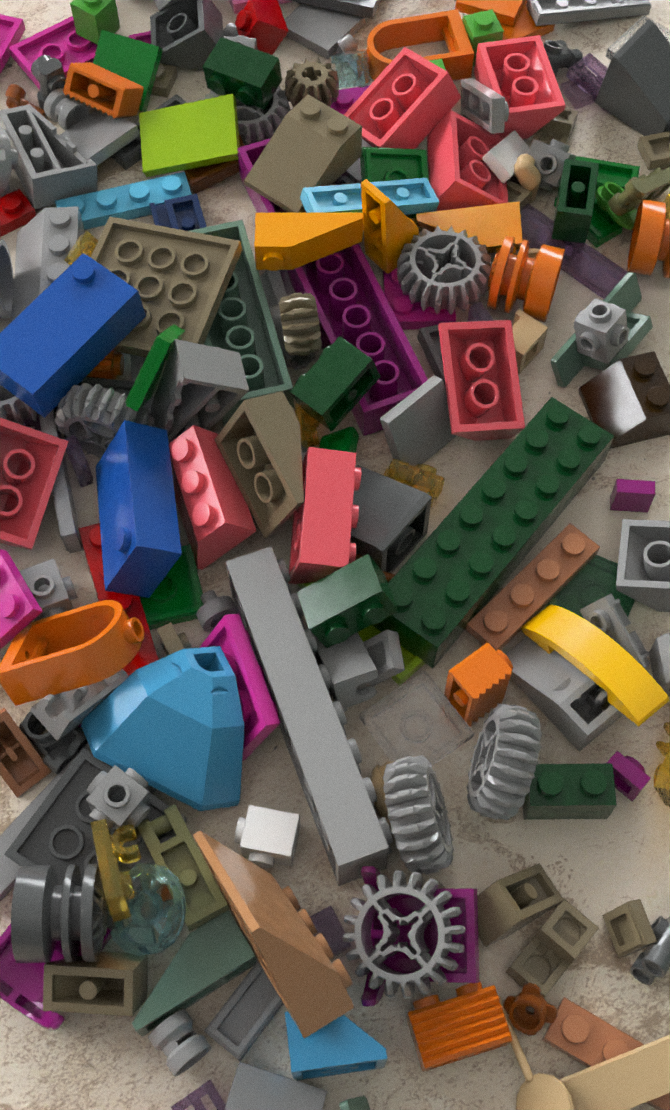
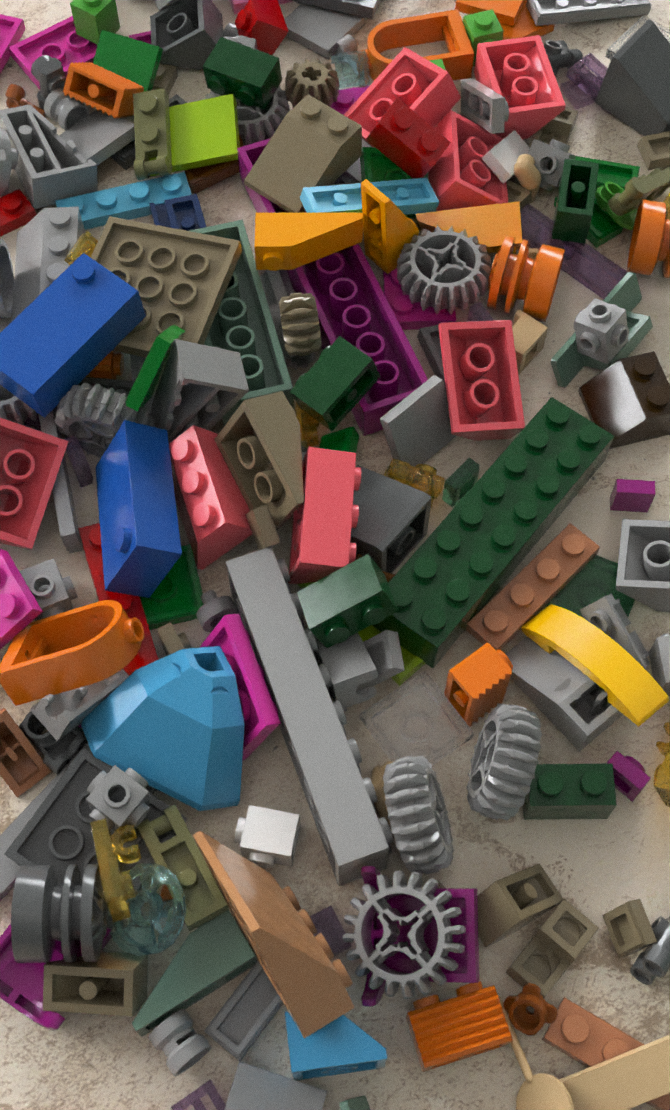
none -> olive plate [133,88,172,180]
none -> dark tan tile [246,505,280,551]
none -> red brick [366,98,451,179]
none -> clear green tile [442,457,480,507]

